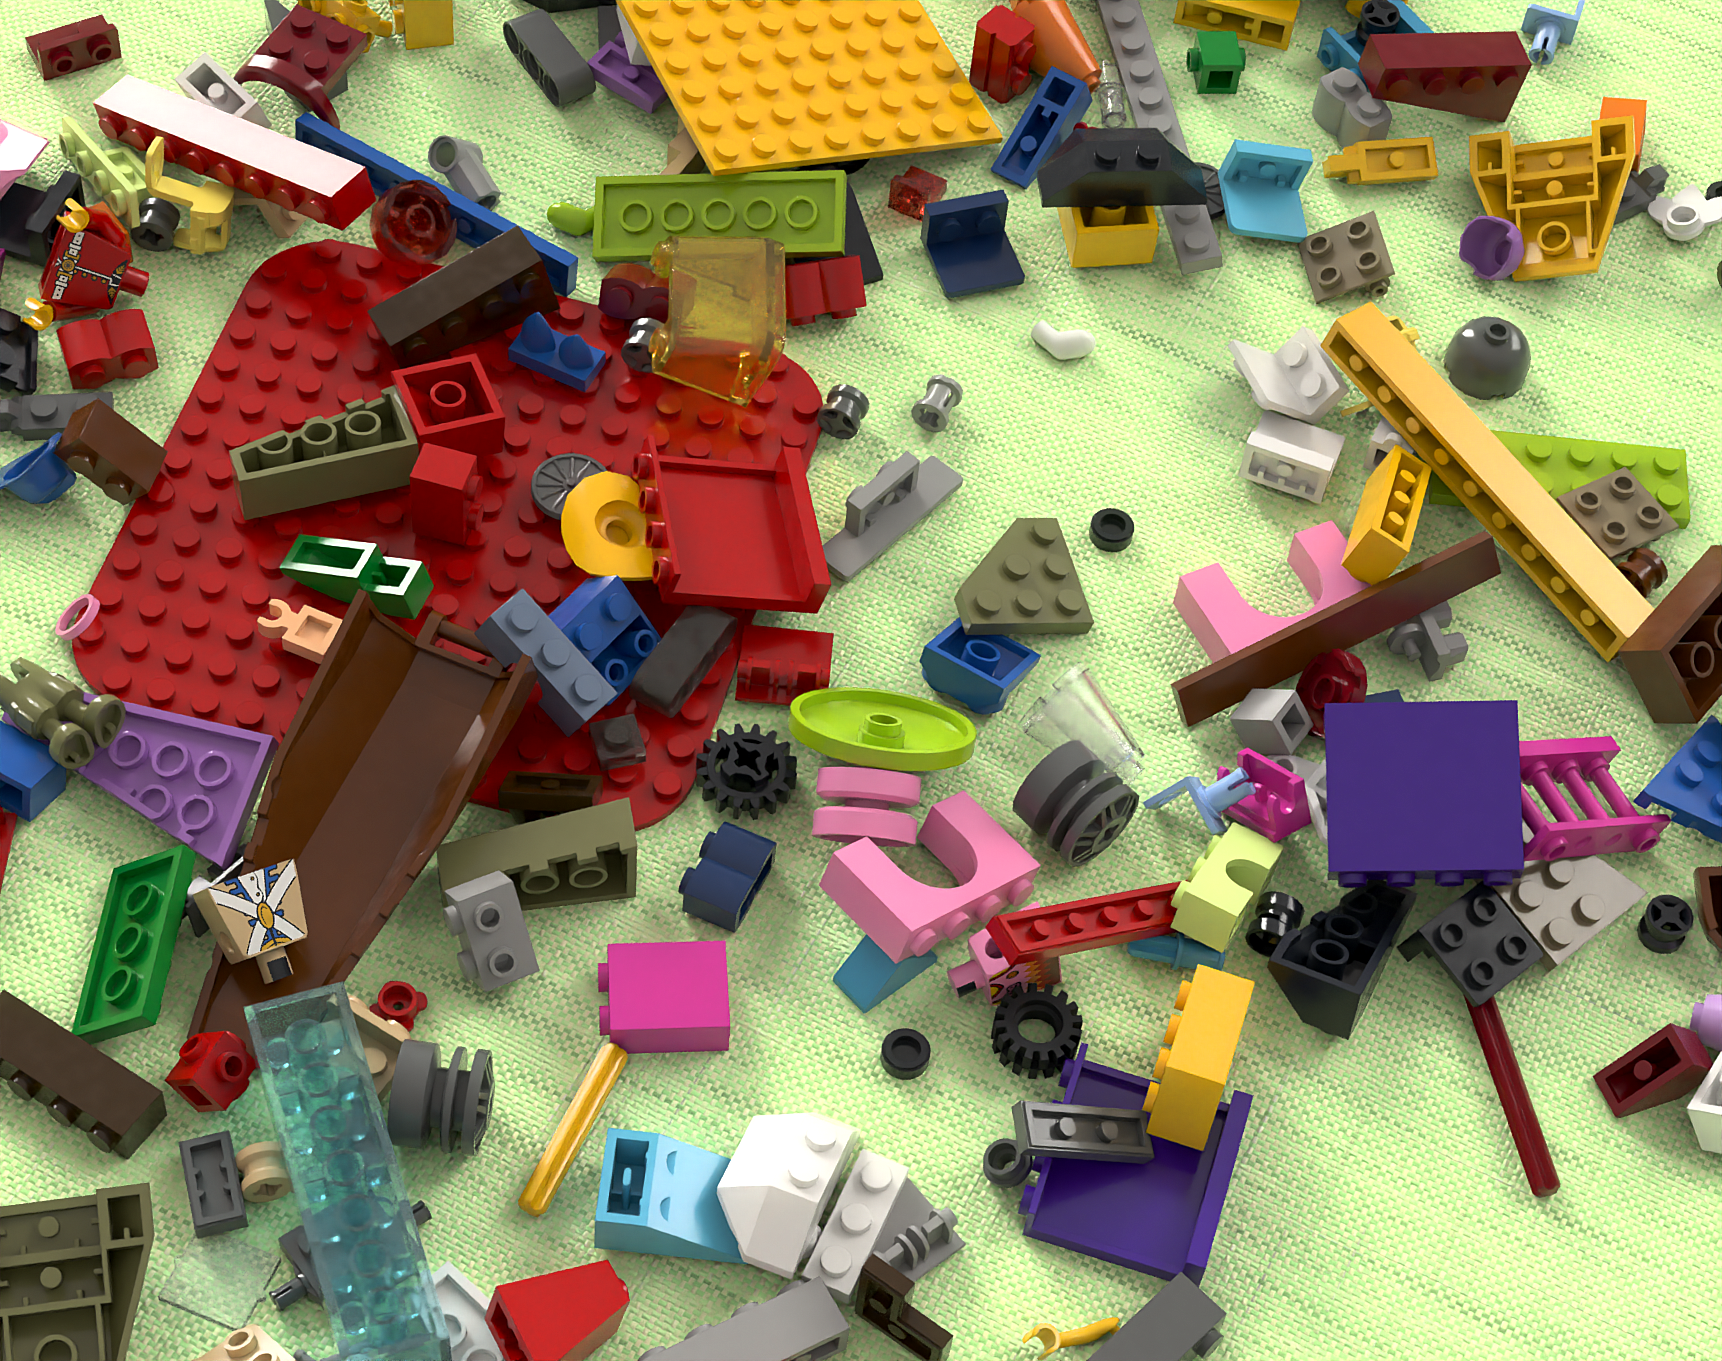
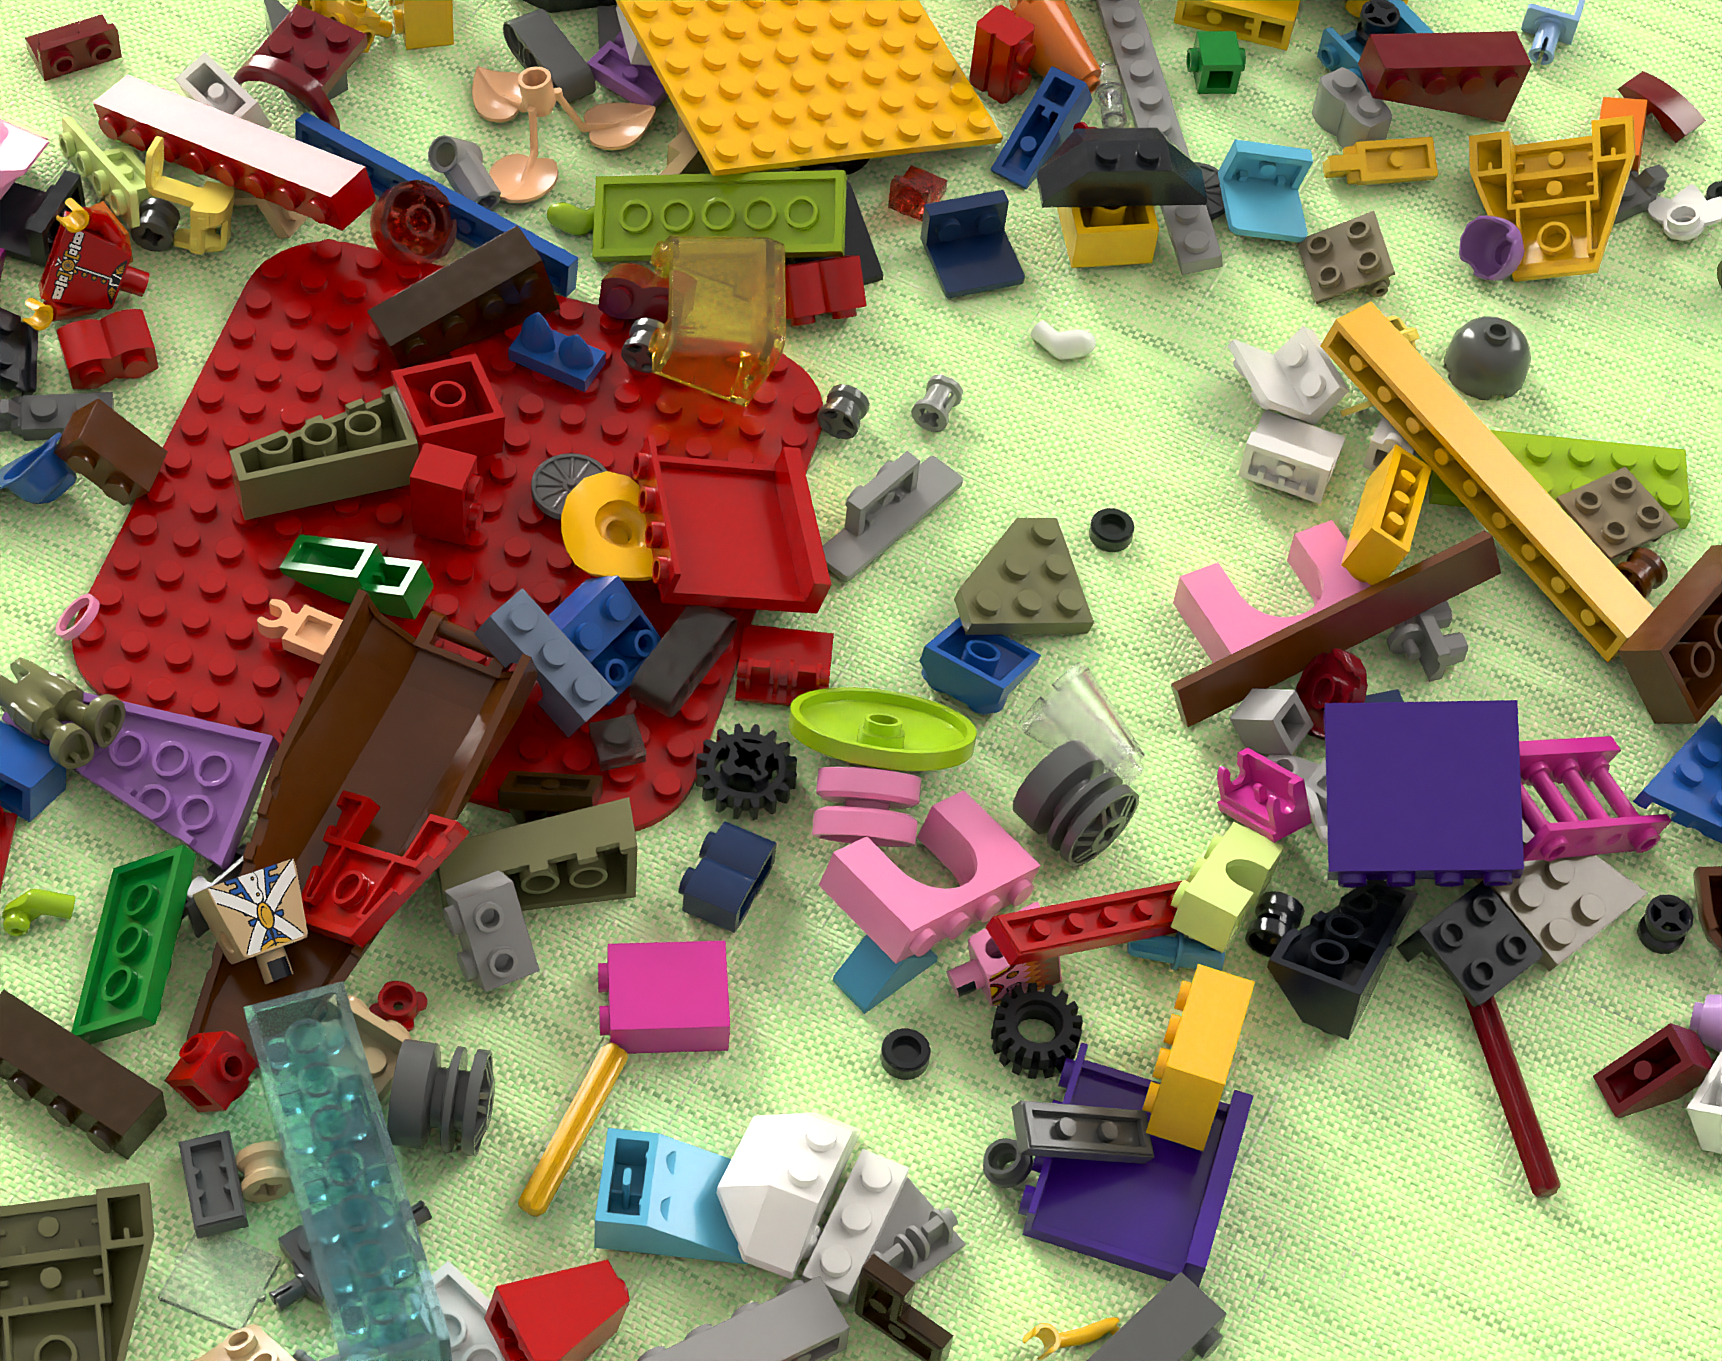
light blue bracket [1143,767,1256,835] -> none
none -> lime arm [2,889,75,936]
none -> red wing [301,790,469,948]
none -> light nougat plant [472,66,656,203]
none -> dark red slope [1617,71,1706,143]

